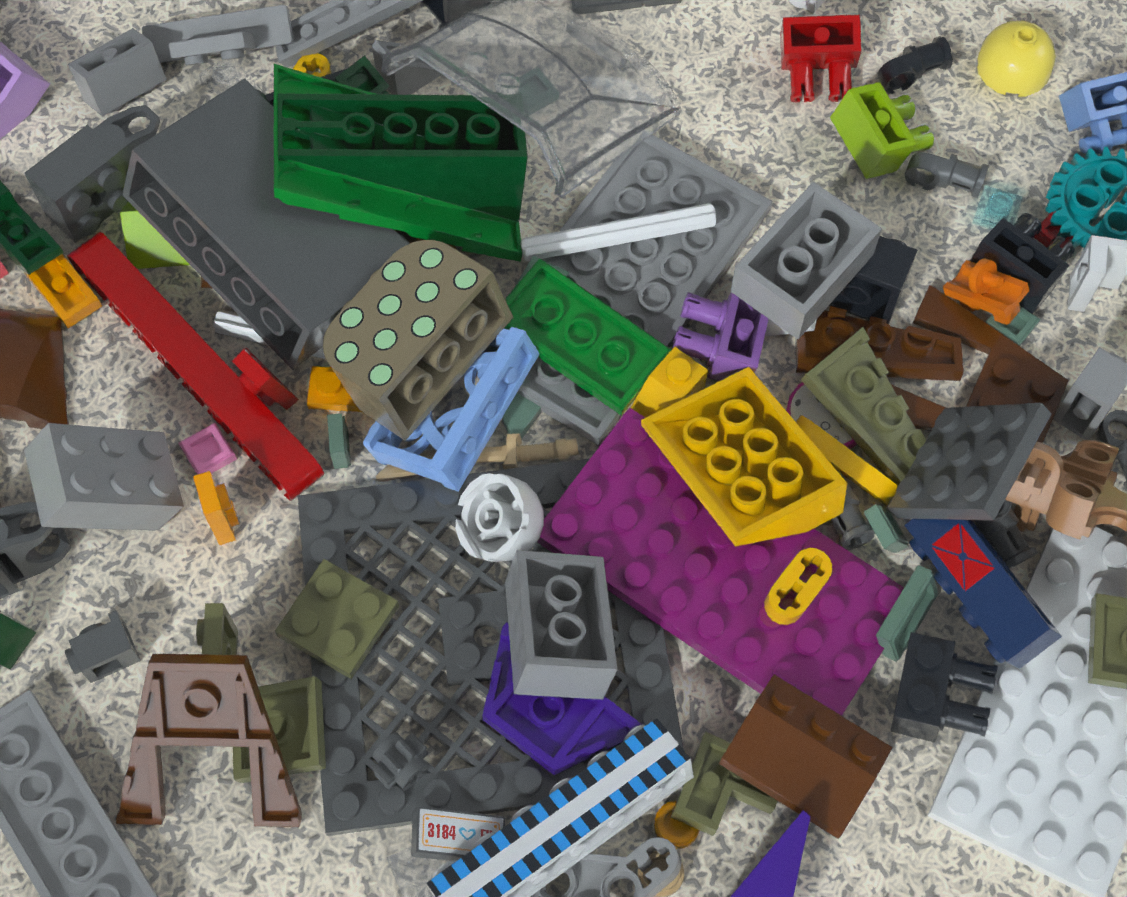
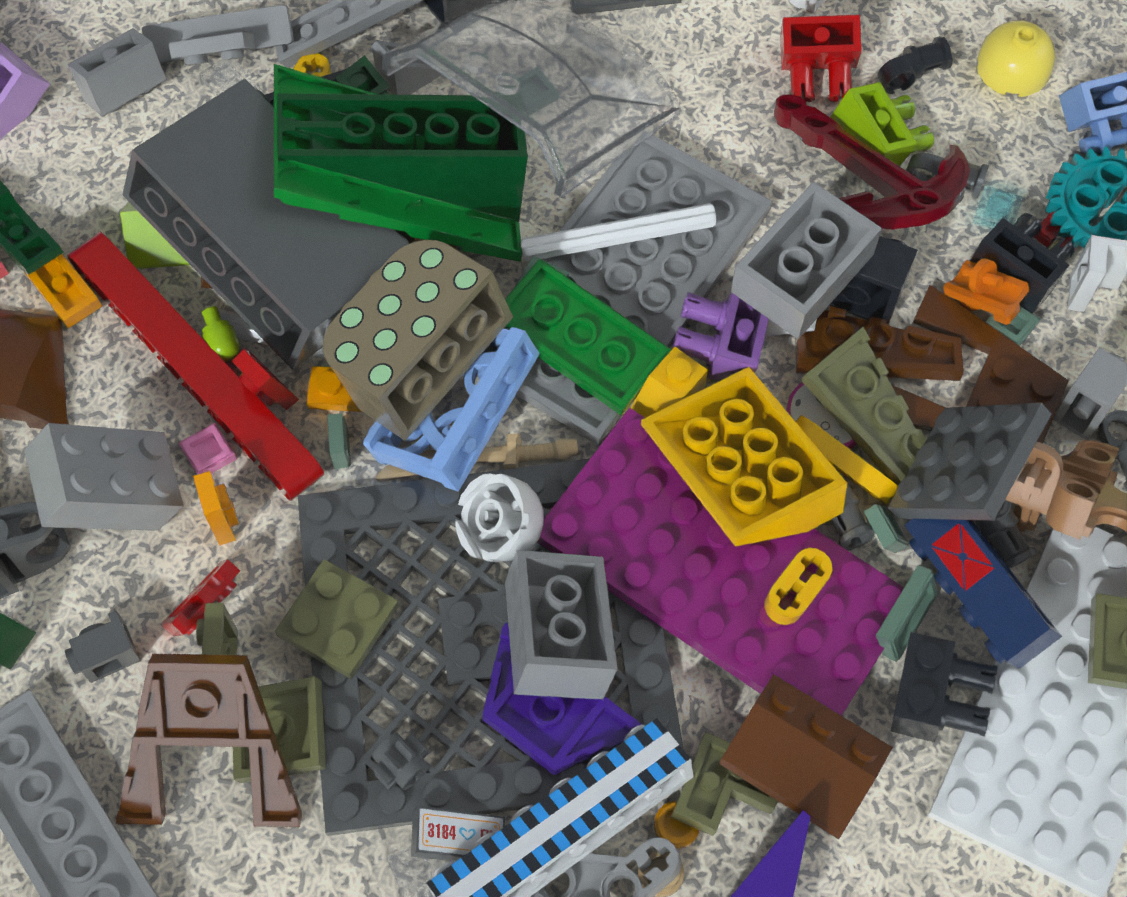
dark grey brick [24,105,160,243] -> none
sand green tile [502,393,542,439] -> none
none -> red wing [160,559,240,636]
none -> lime cylinder [202,306,240,363]
none -> dark red piece [774,95,970,230]

